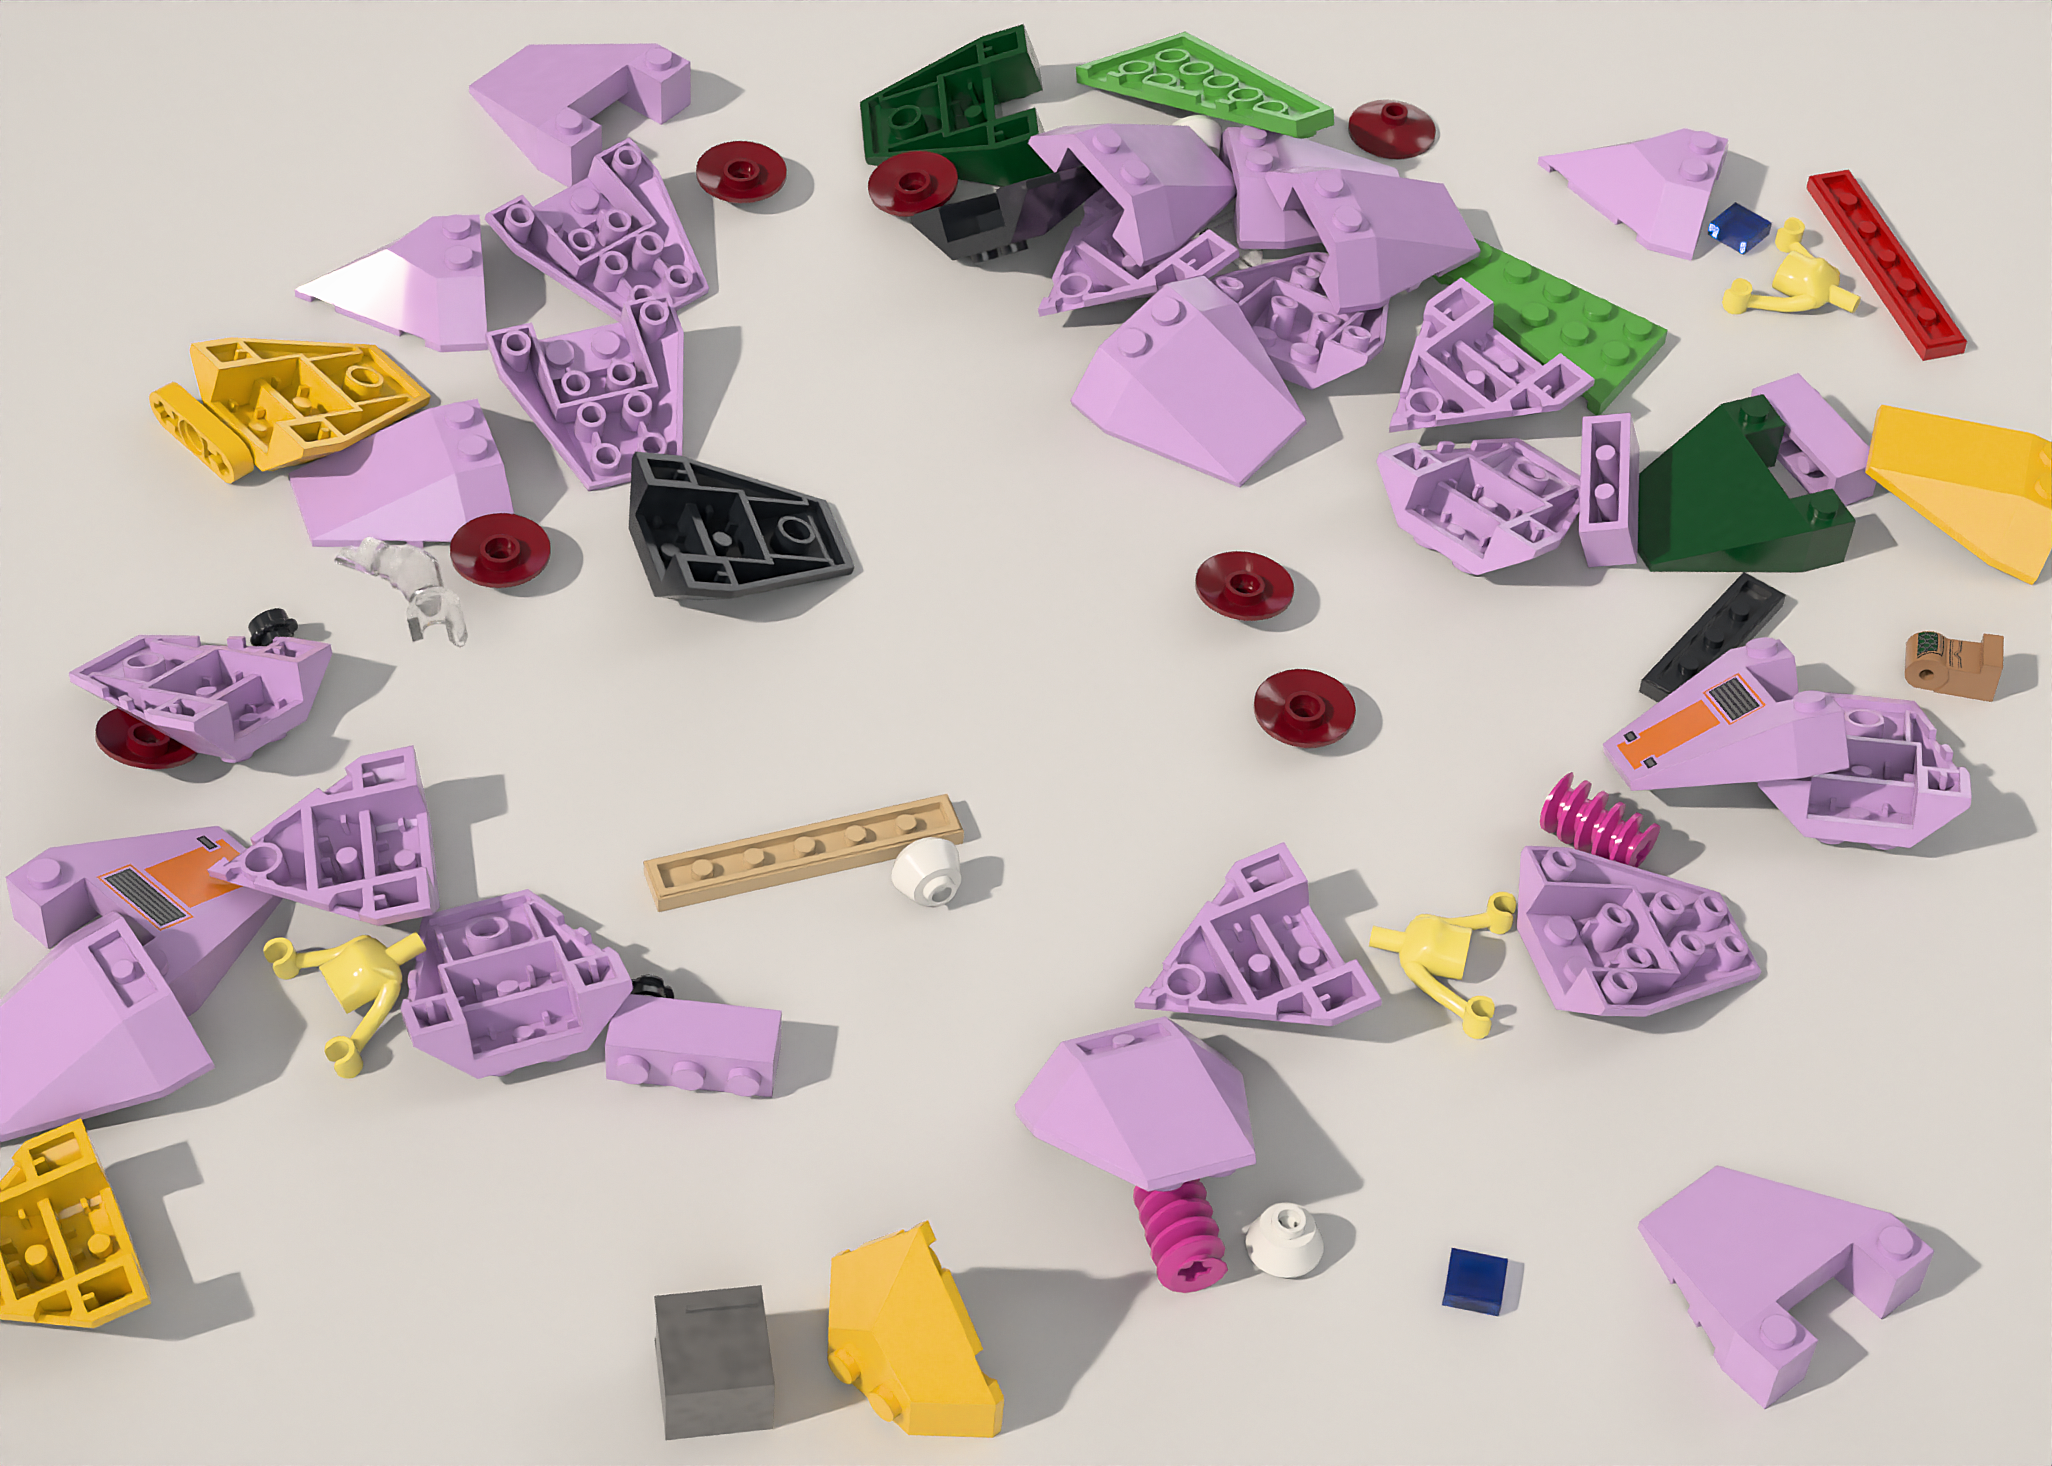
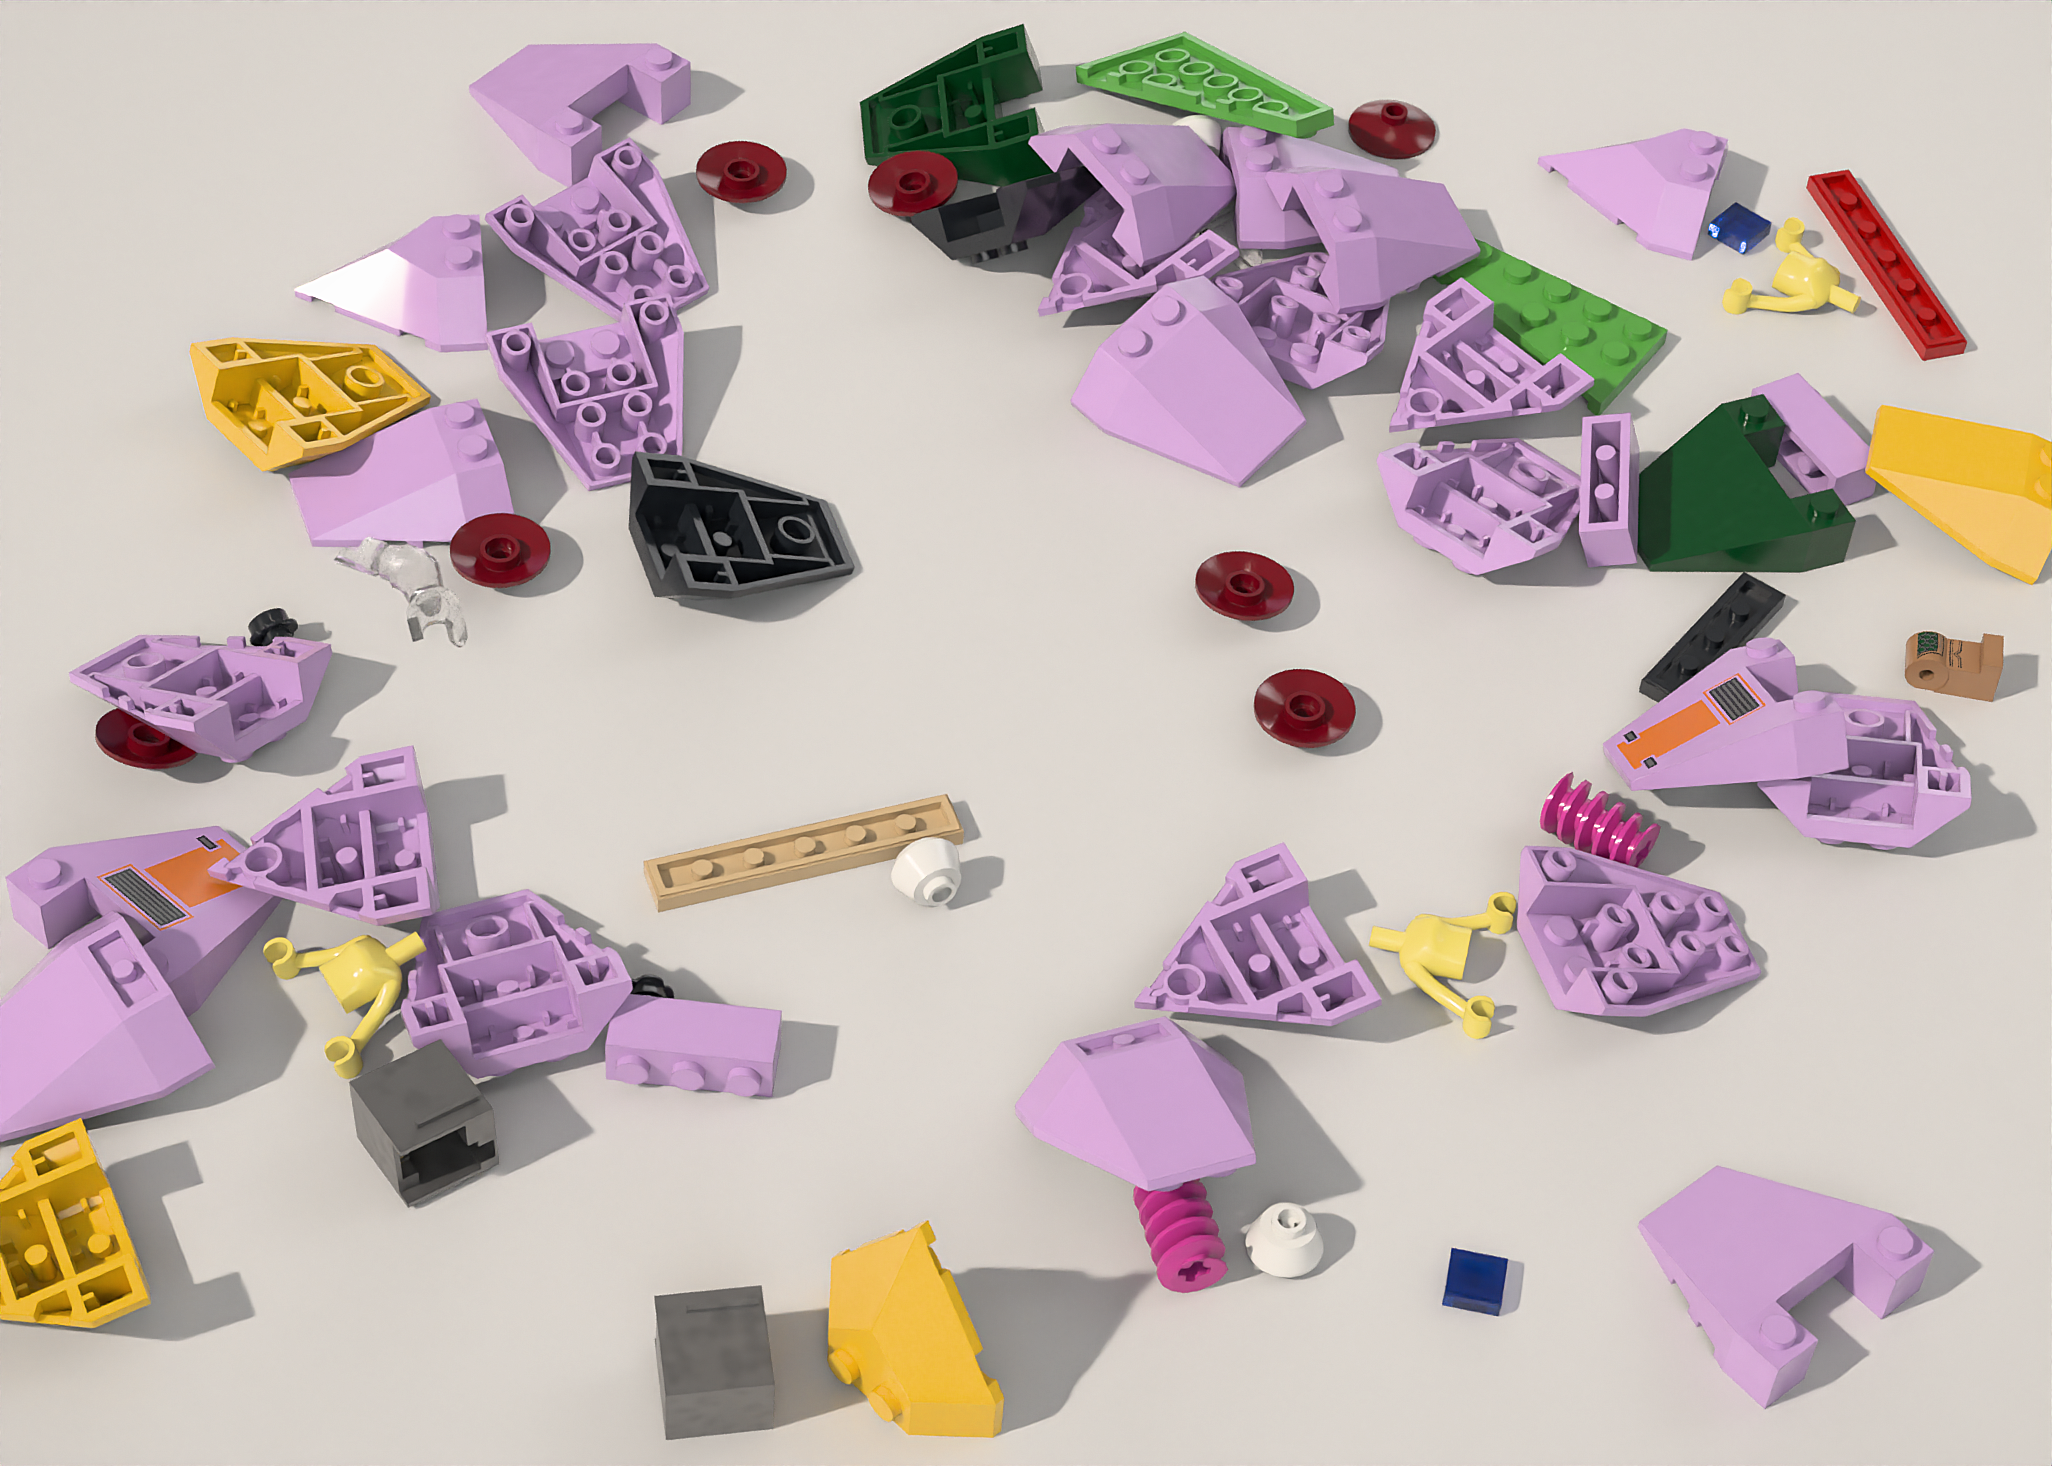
yellow beam [149,382,254,483] -> none
none -> flat silver piece [349,1039,499,1208]

